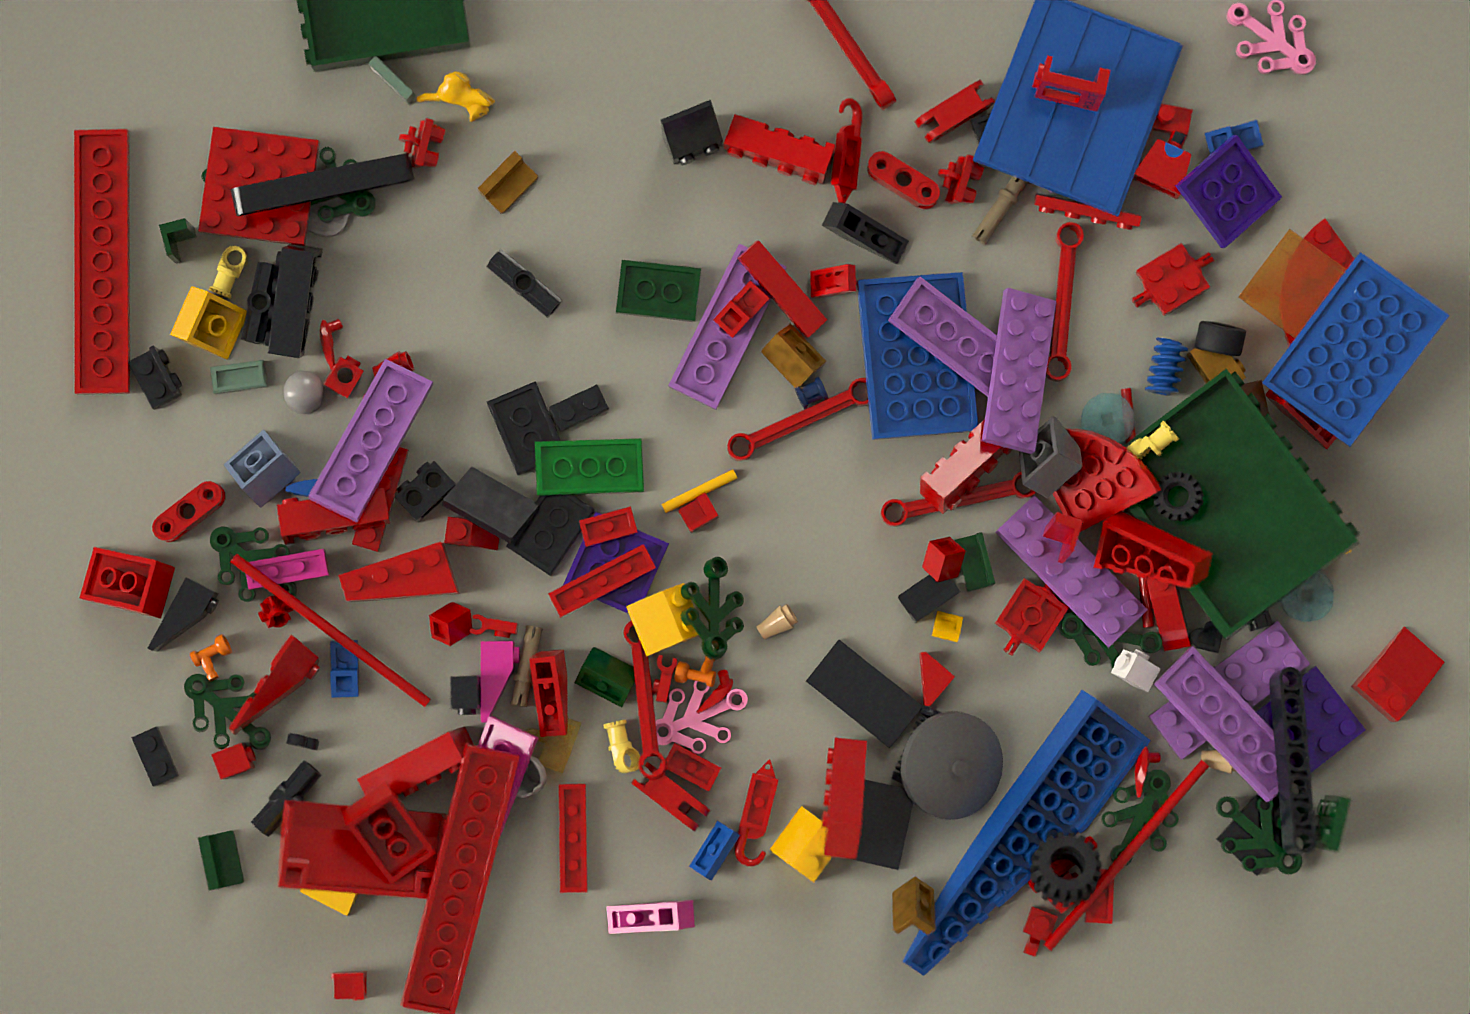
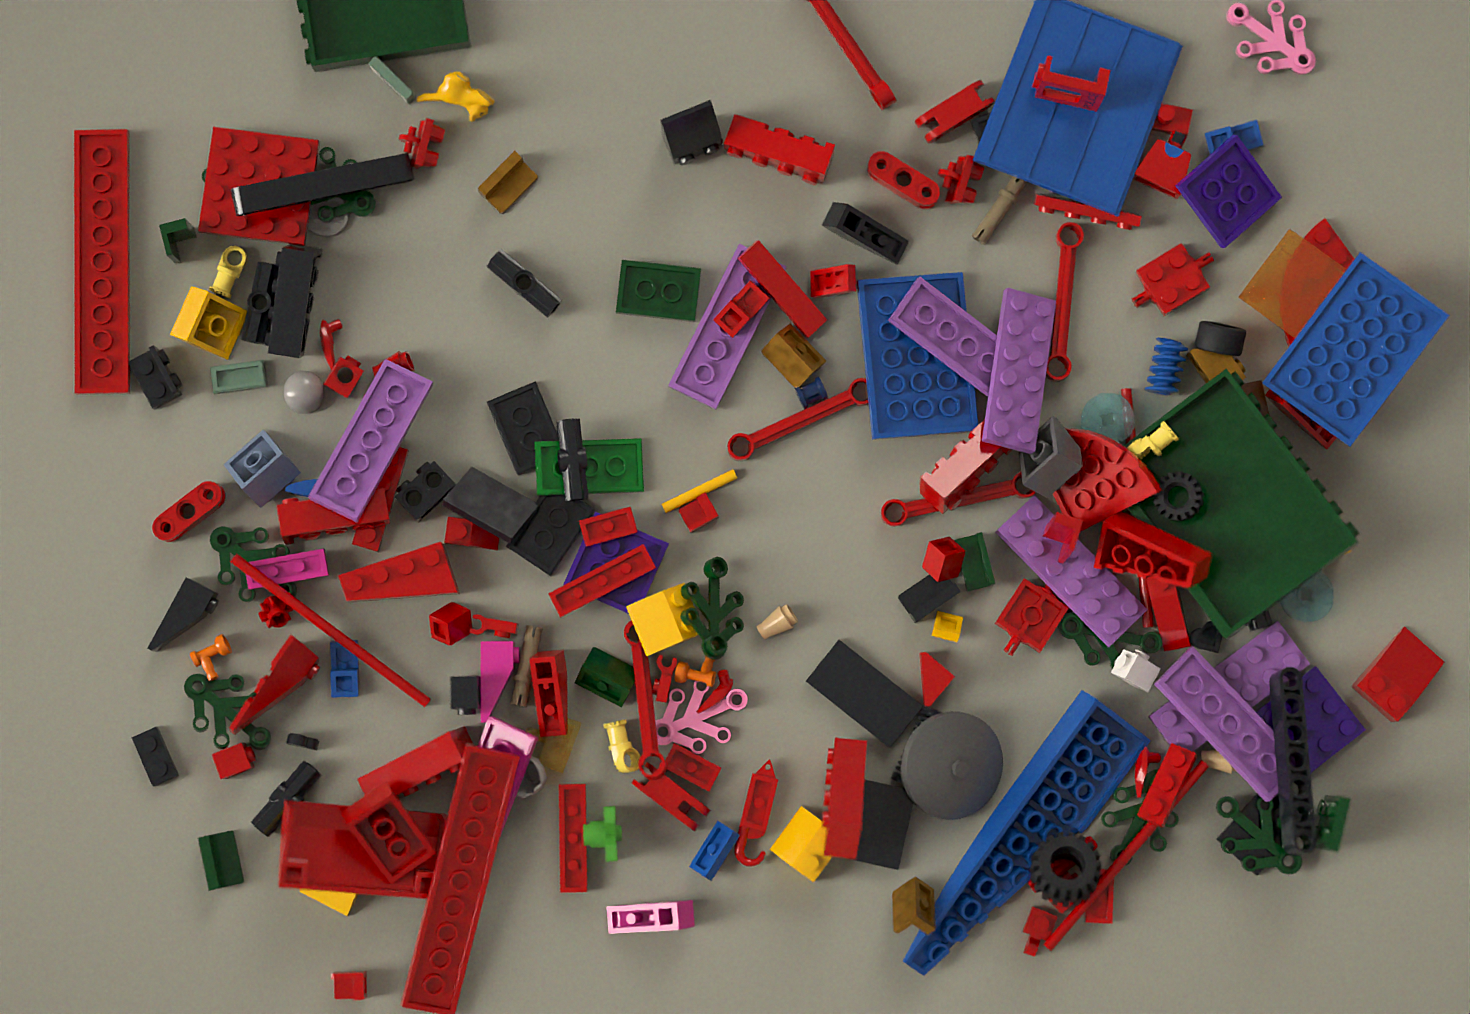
red slope [79,547,175,619] -> none
black plate [549,384,609,432] -> none
red plate [831,98,863,203] -> none
none -> black piece [556,418,589,502]
none -> bright green plant [583,806,622,862]
none -> red plate [1137,743,1197,828]

